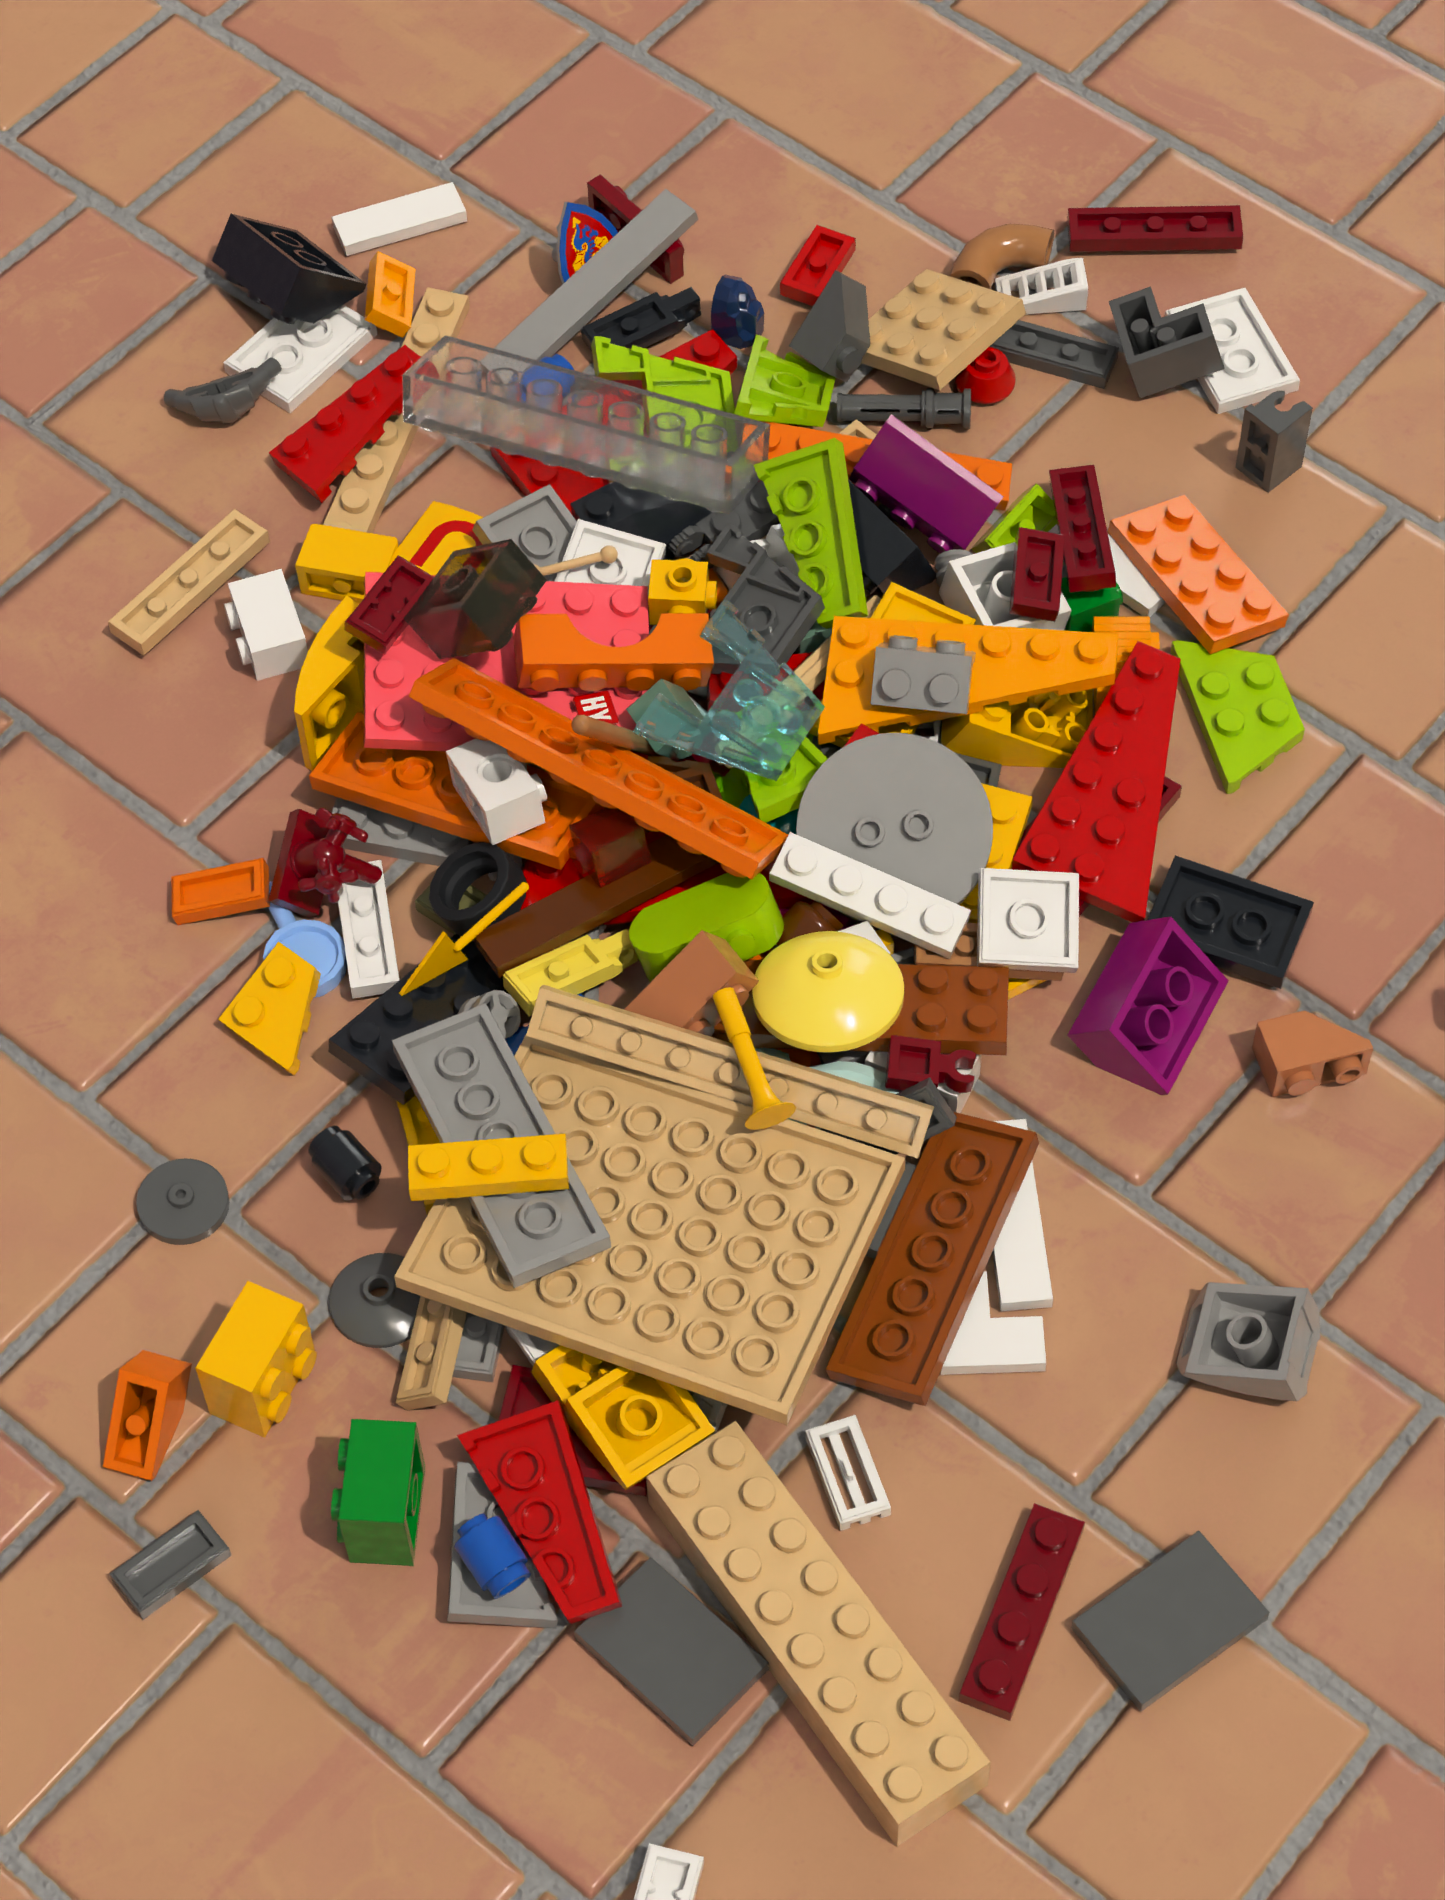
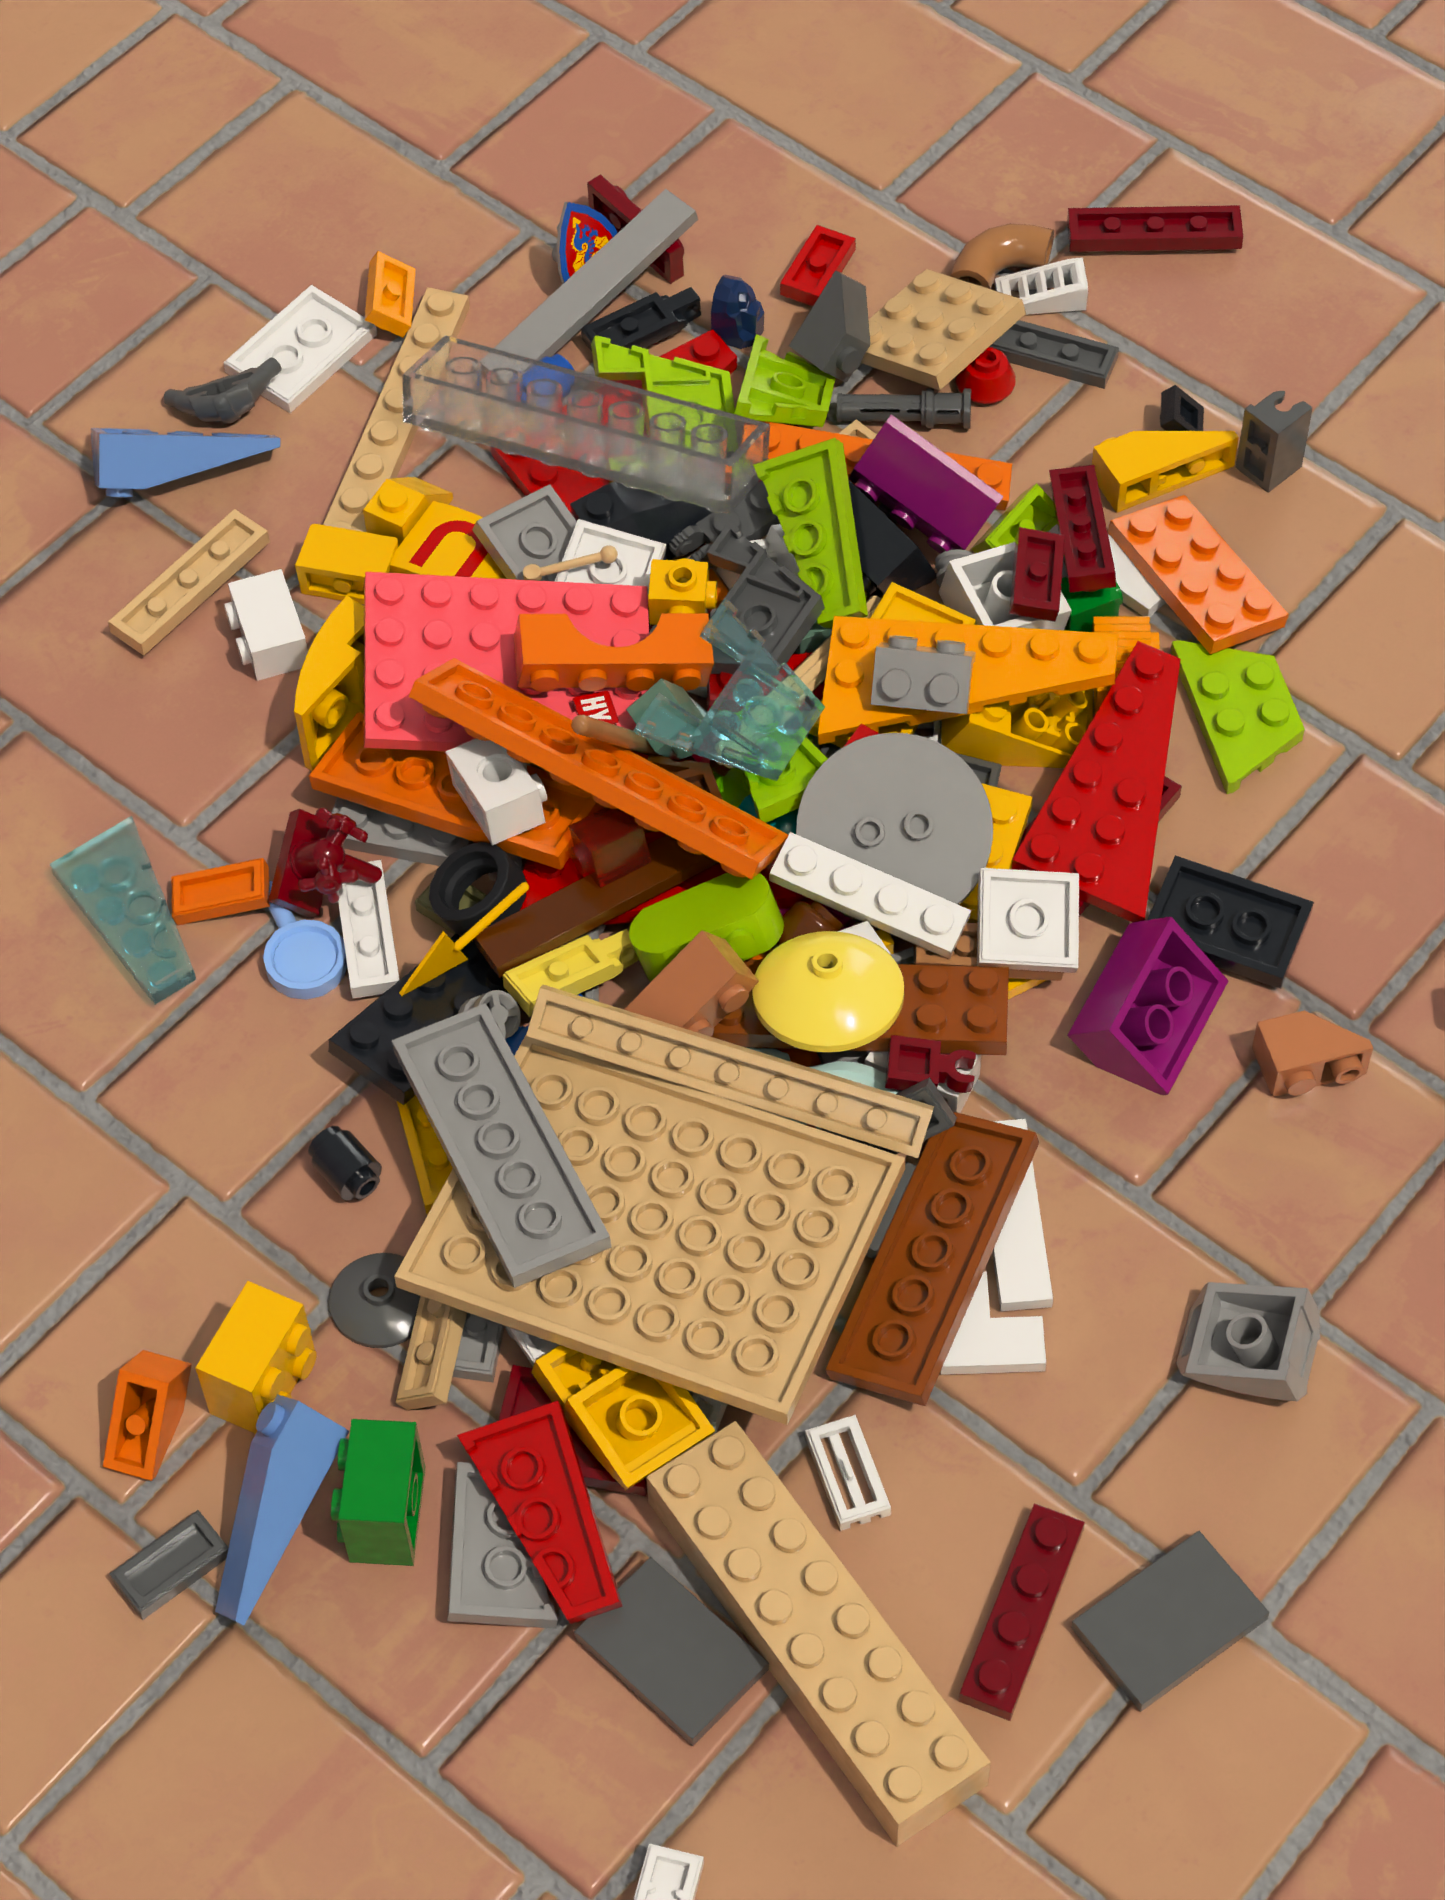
dark grey piece [136,1158,230,1245] -> none
black slope [212,213,367,324] -> none
yellow wing [218,942,321,1076] -> none
red wing [269,345,435,503] -> none
white tile [332,182,467,256] -> none
dark red plate [344,555,438,655] -> none
clear smoke brick [404,539,547,659] -> none
yellow plate [408,1134,569,1201] -> none
blue brick [454,1513,531,1599] -> none
yellow piece [713,987,796,1130] -> none
dark grey brick [1109,286,1225,398] -> none
white tile [1165,288,1300,414] -> none
none -> clear light blue wing [50,816,196,1005]
none -> medium blue wedge [91,428,280,497]
none -> medium blue wedge [215,1394,349,1626]
none -> yellow slope [363,477,453,547]
none -> yellow slope [1092,431,1239,513]
none -> black plate [1160,385,1204,431]

